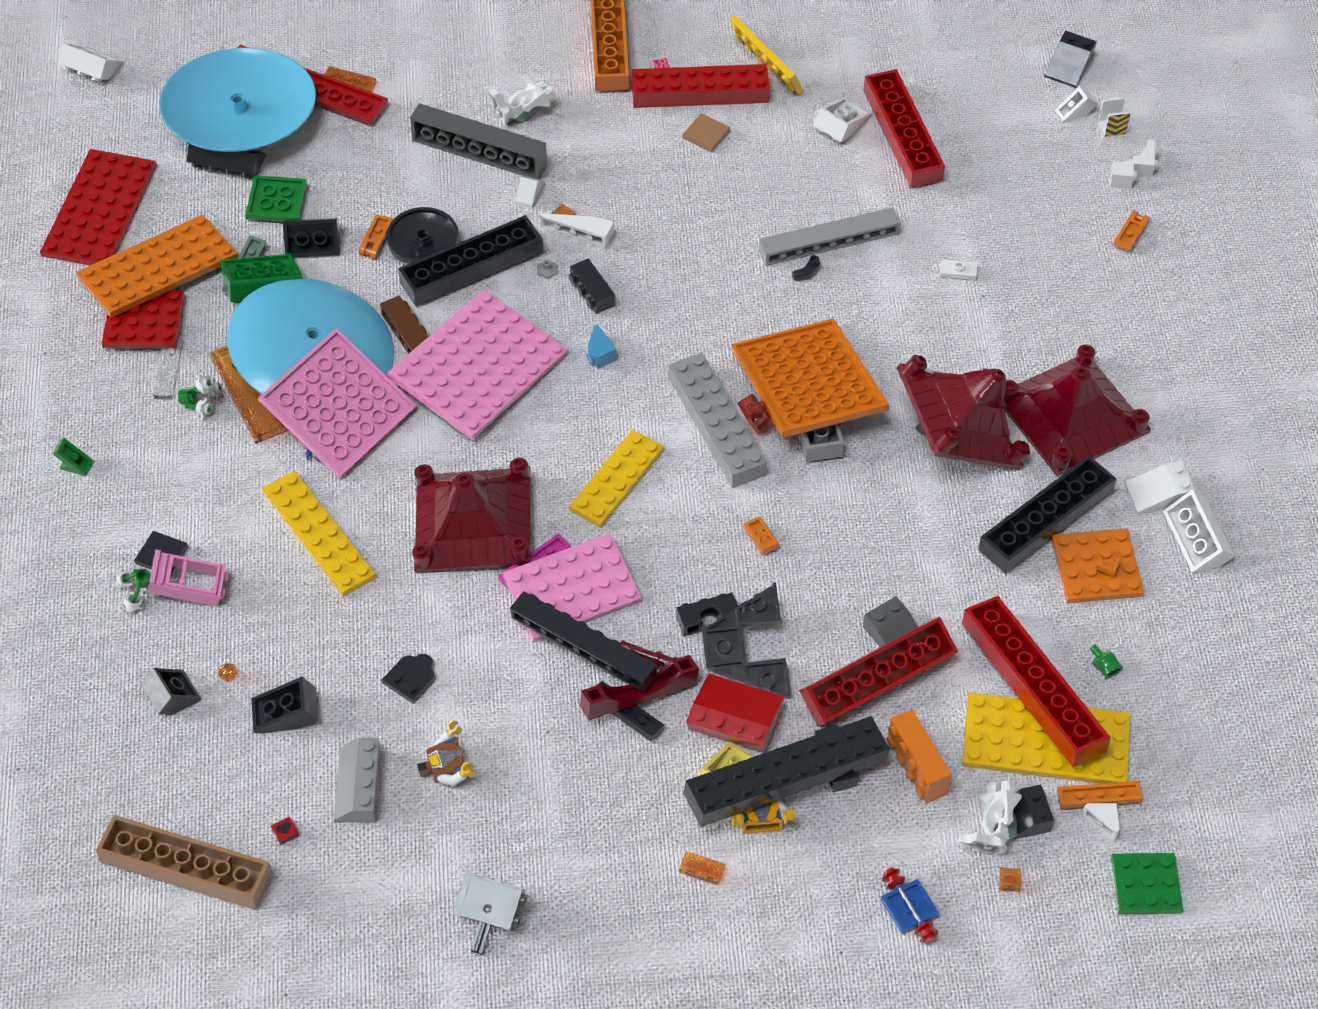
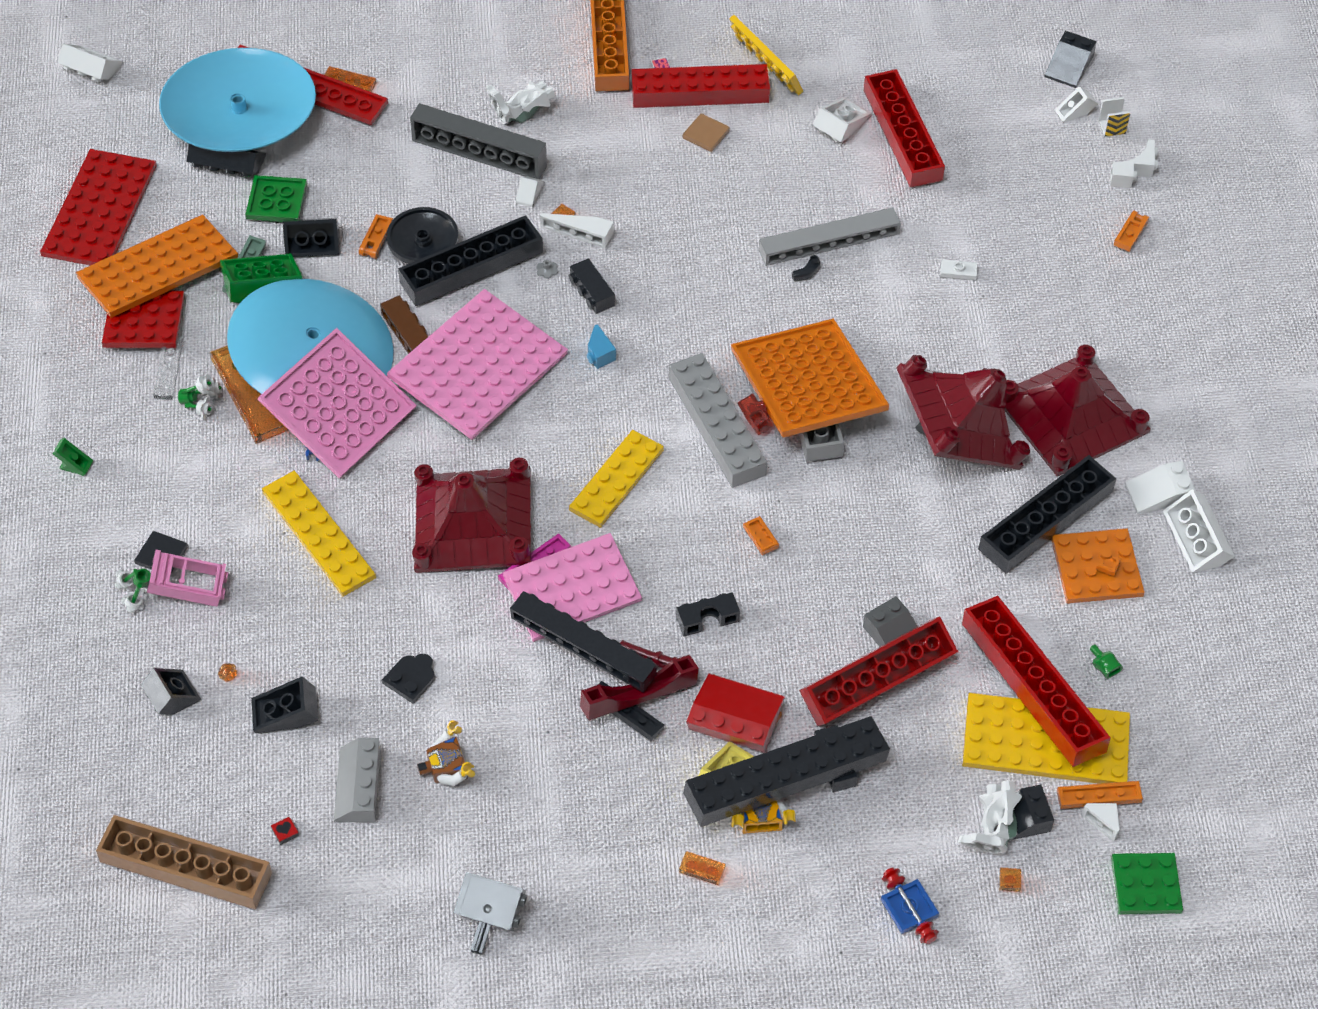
black wing [702,582,791,699] -> none
orange brick [886,709,952,803] -> none

